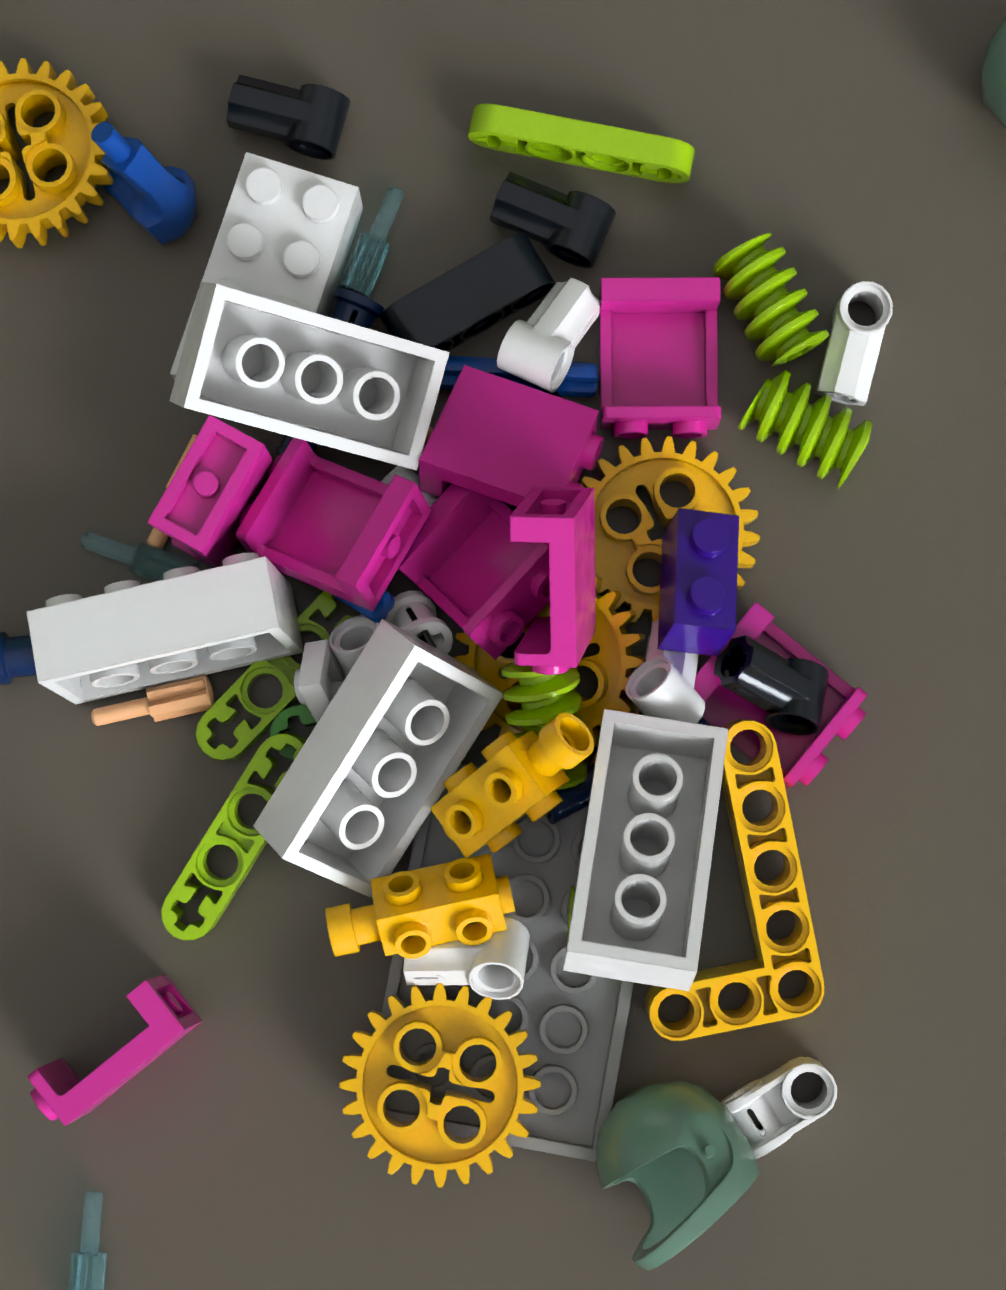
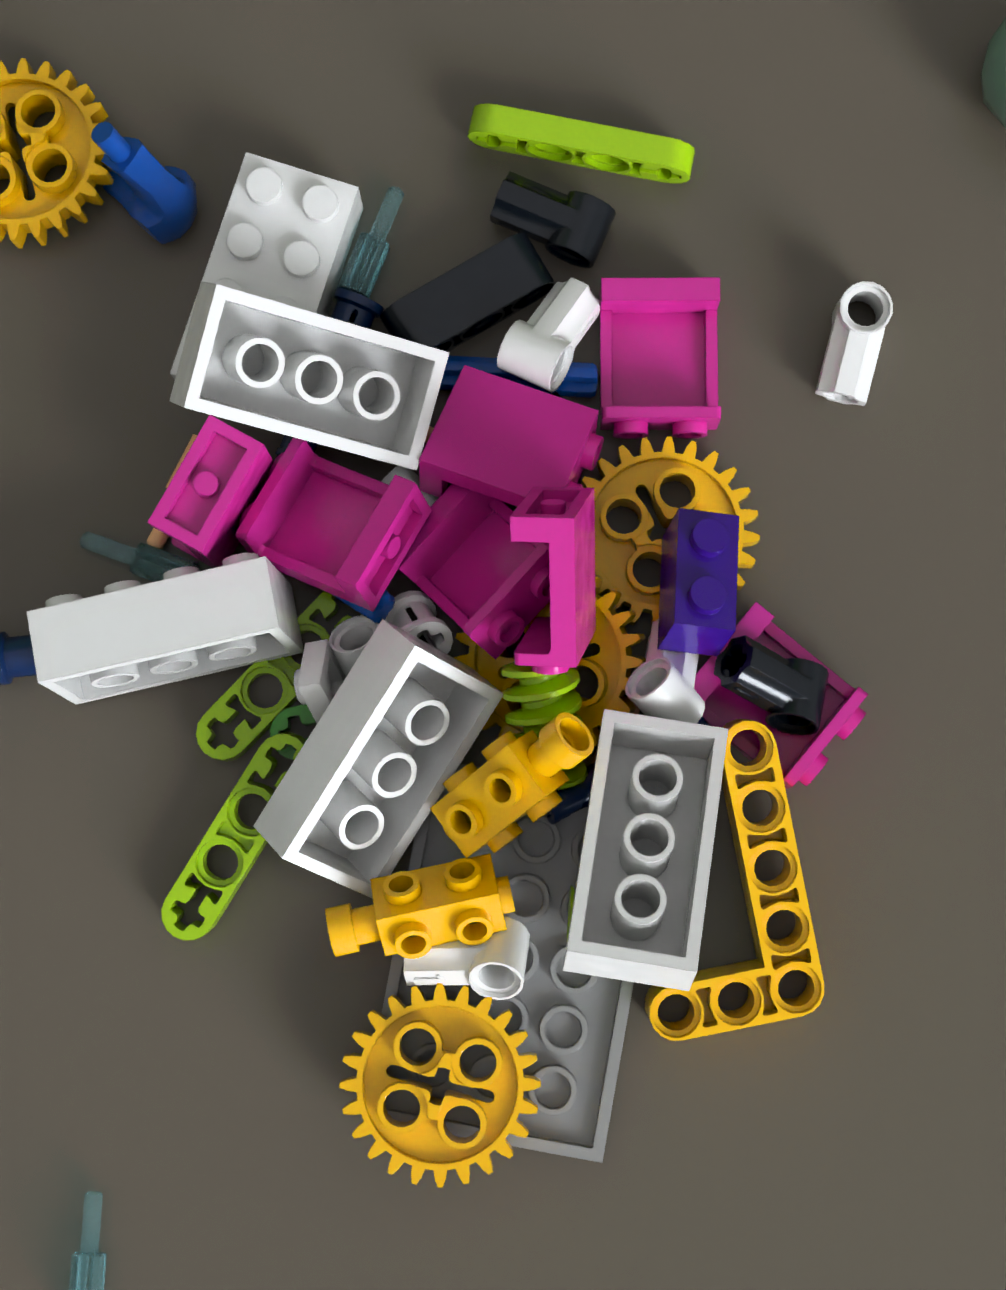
dark pink panel [27,974,202,1126] -> none
light nougat axle [91,675,215,726] -> none
black piece [226,74,351,160] -> none
sand green piece [596,1080,760,1271] -> none
lime piece [712,232,829,367] -> none
white piece [721,1057,837,1159] -> none
lime piece [737,369,873,490] -> none

